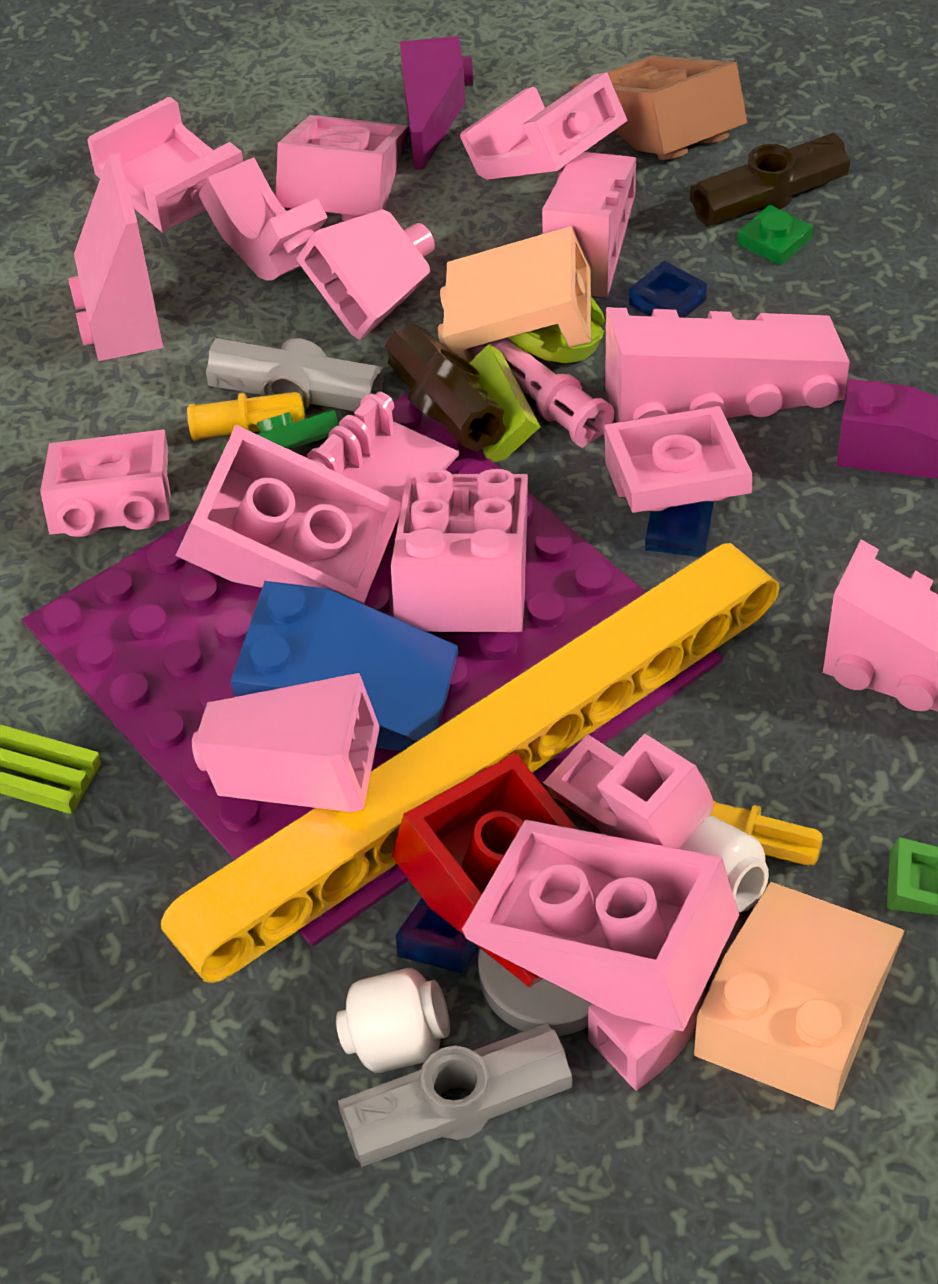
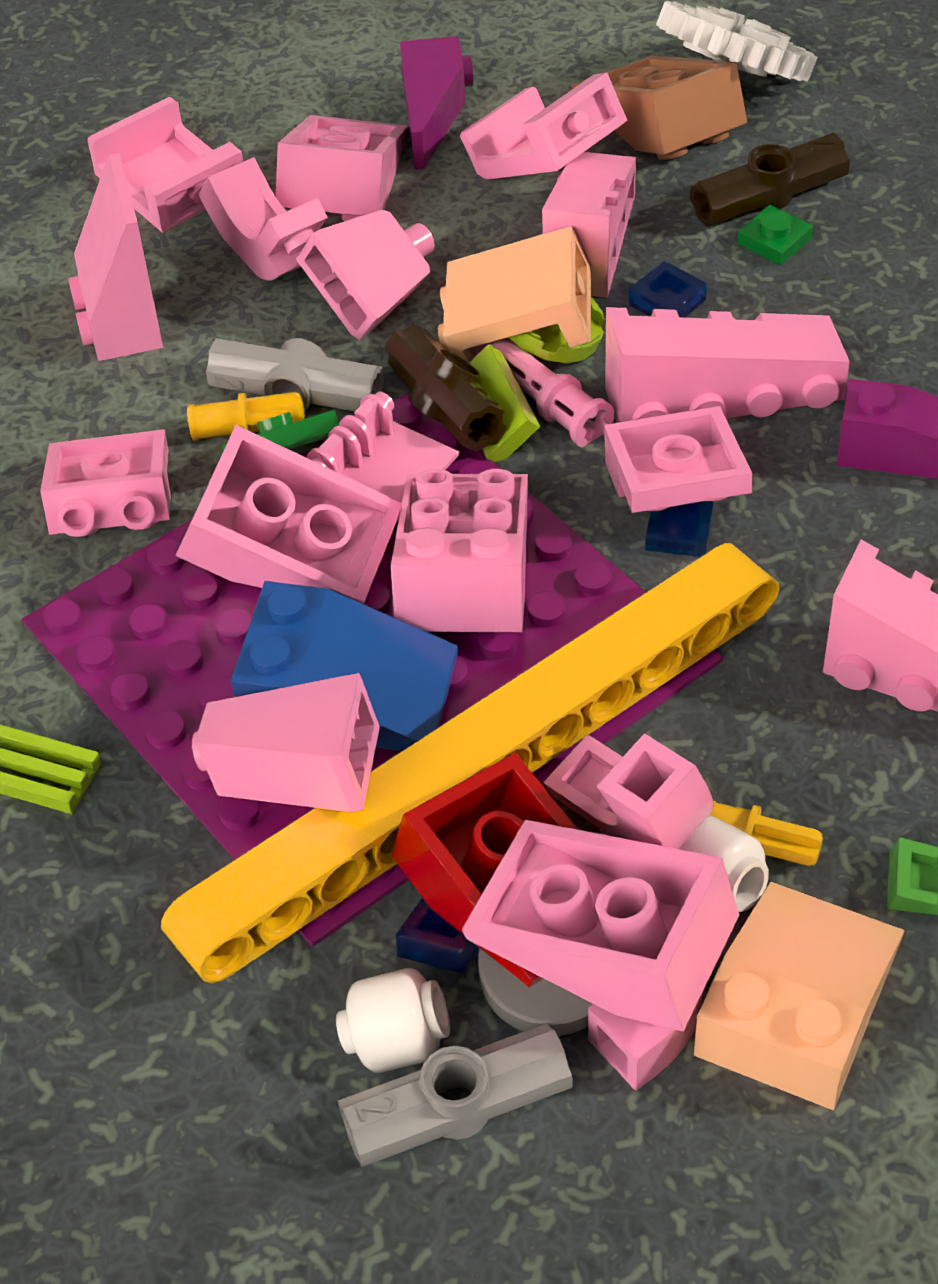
none -> white gear [656,1,818,82]

